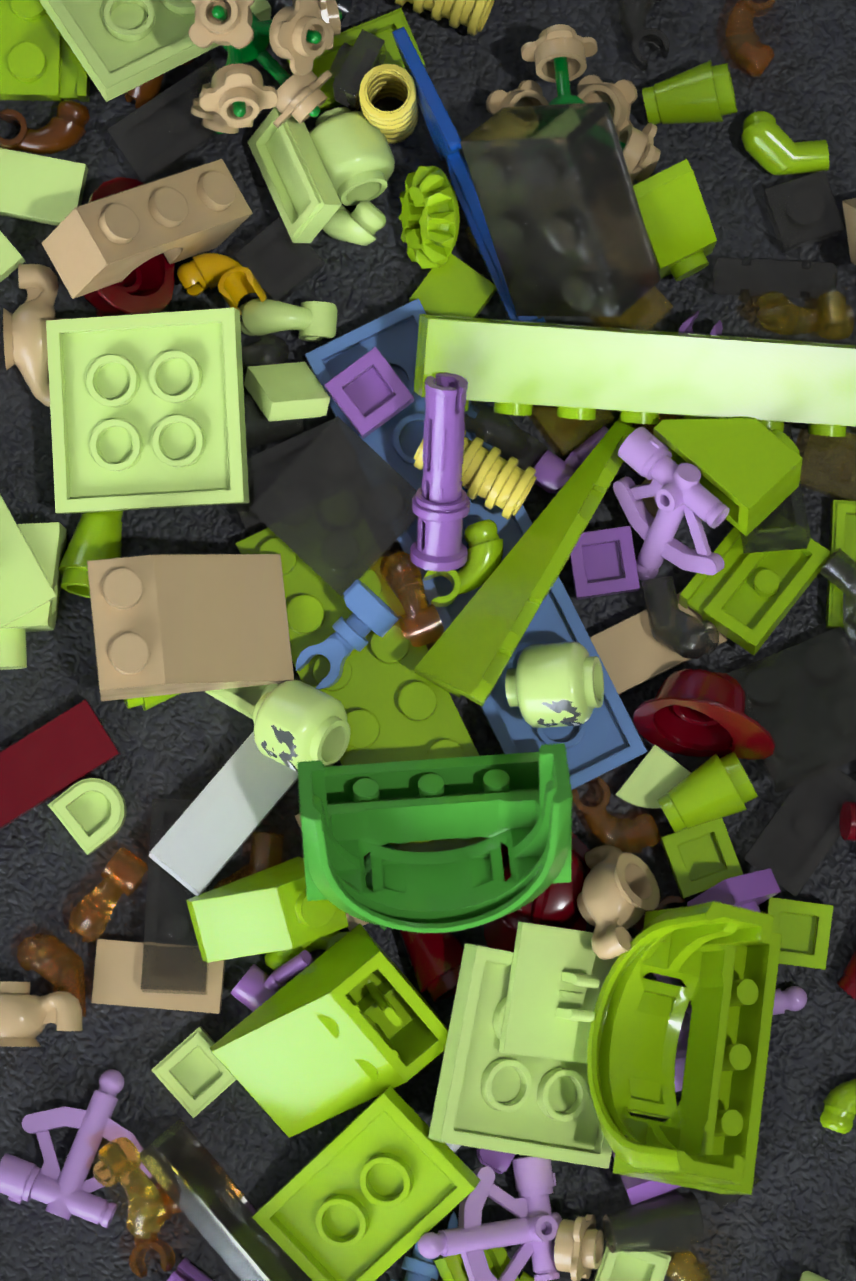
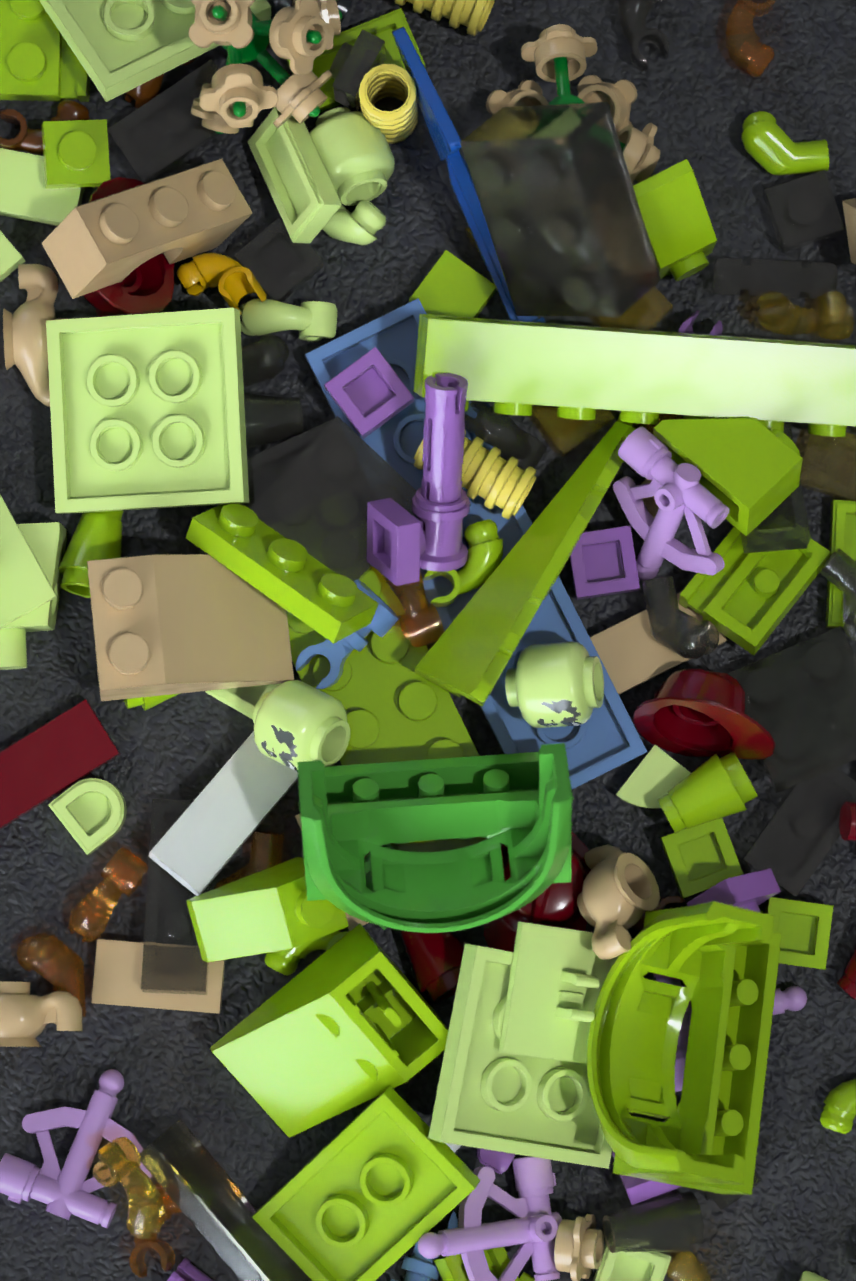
yellowish green tile [151,1026,237,1118] -> none
medium lavender hand [231,951,313,1011] -> none
yellowish green tile [244,362,330,422] -> none
lime gear [398,166,460,269] -> none
medium lavender hand [534,426,609,494] -> none
clear orange arm [572,777,661,853] -> none
lime cone [642,60,738,125] -> none
none -> lime plate [41,119,111,189]
none -> lime plate [186,504,379,644]
none -> medium lavender plate [367,498,426,586]

